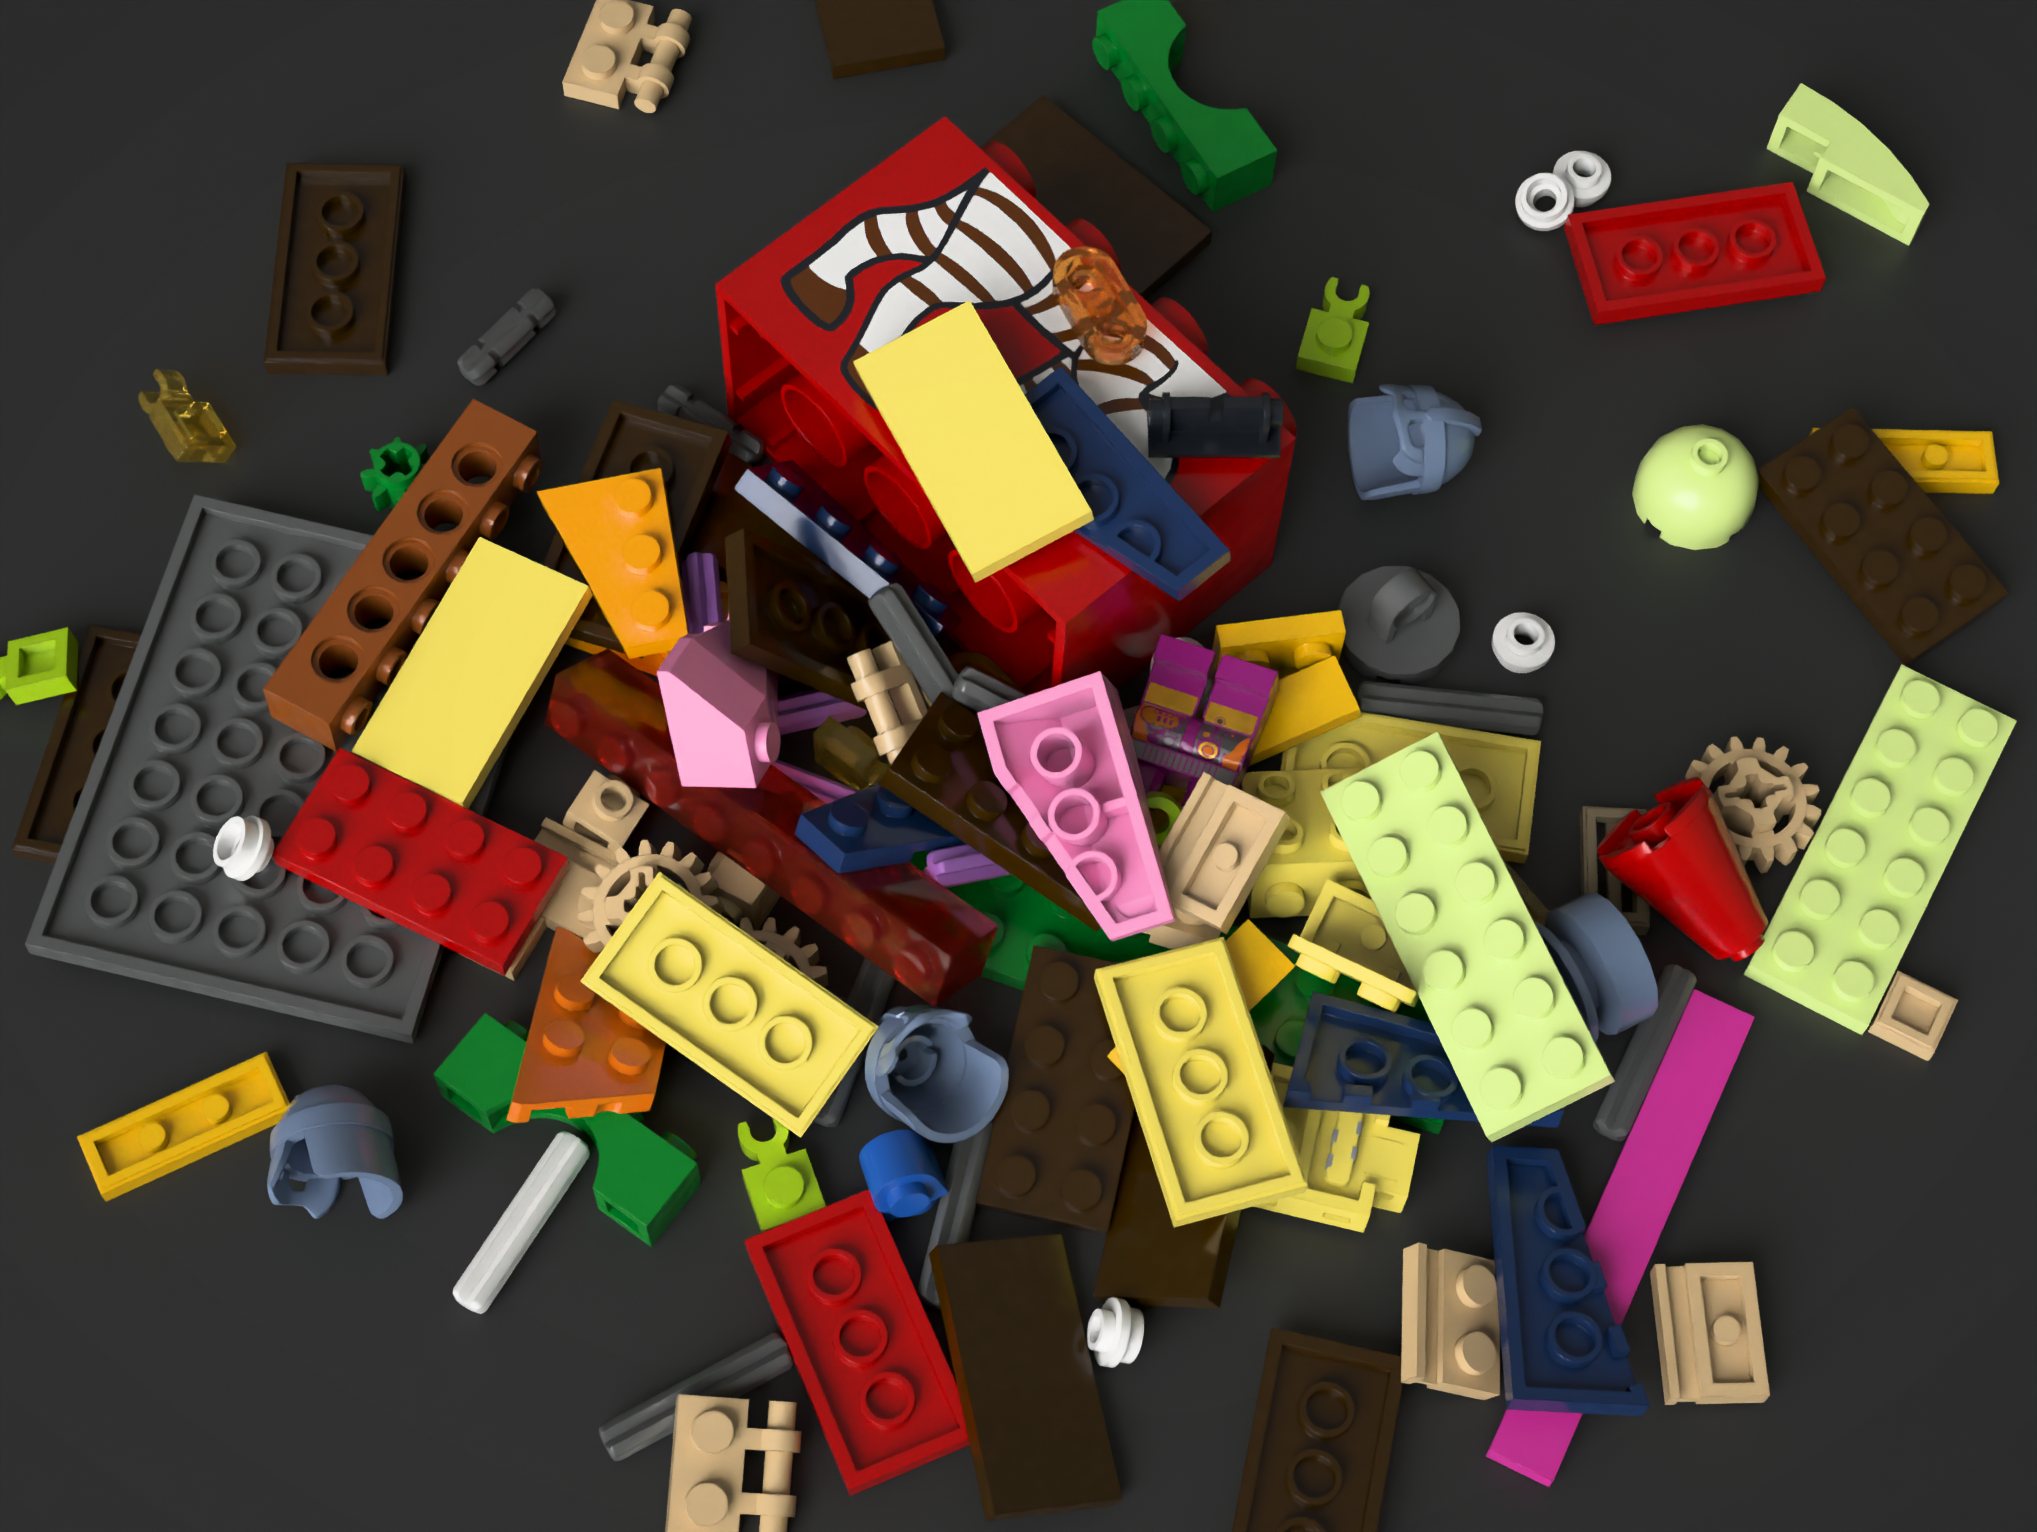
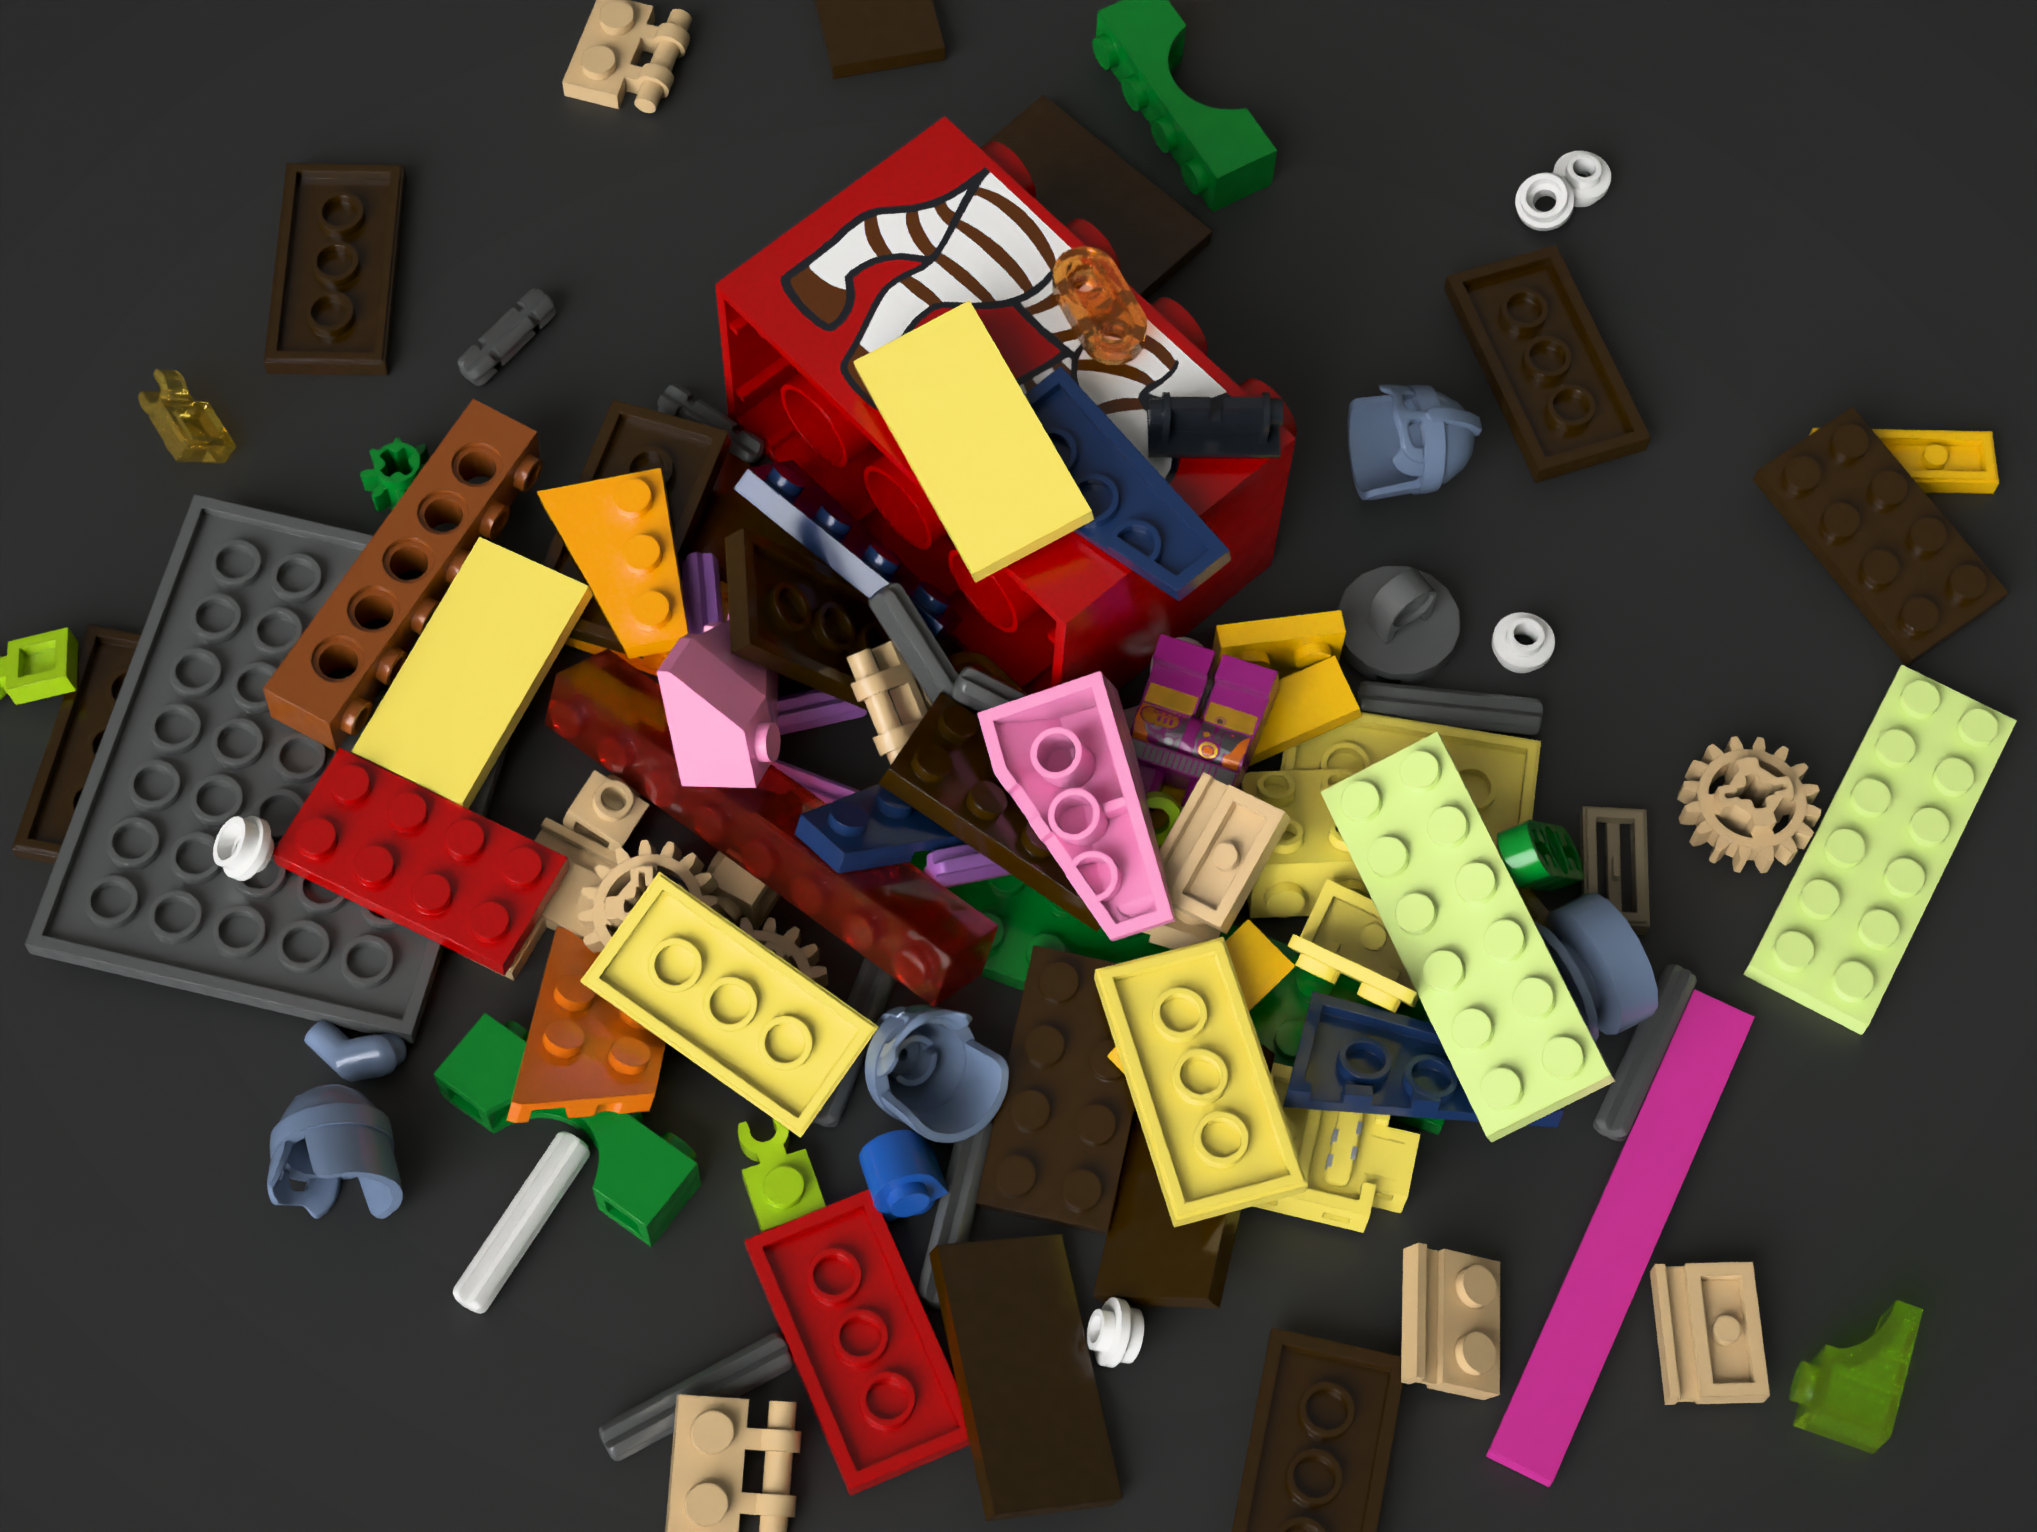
yellow tile [77,1051,290,1202] -> none
clear yellow plate [813,716,891,791] -> none
lime plate [1295,277,1370,384] -> none
dark blue wing [1486,1145,1650,1416] -> none
red plate [1564,182,1826,325] -> none
red cone [1597,777,1768,962] -> none
yellowish green cylinder [1632,424,1759,550] -> none
yellowish green slope [1766,83,1930,246] -> none
tan tile [1868,971,1958,1061] -> none
none -> sand blue arm [304,1019,407,1082]
none -> dark brown plate [1444,245,1651,483]
none -> green beam [1497,820,1585,892]
none -> clear neon green arch [1789,1300,1923,1454]

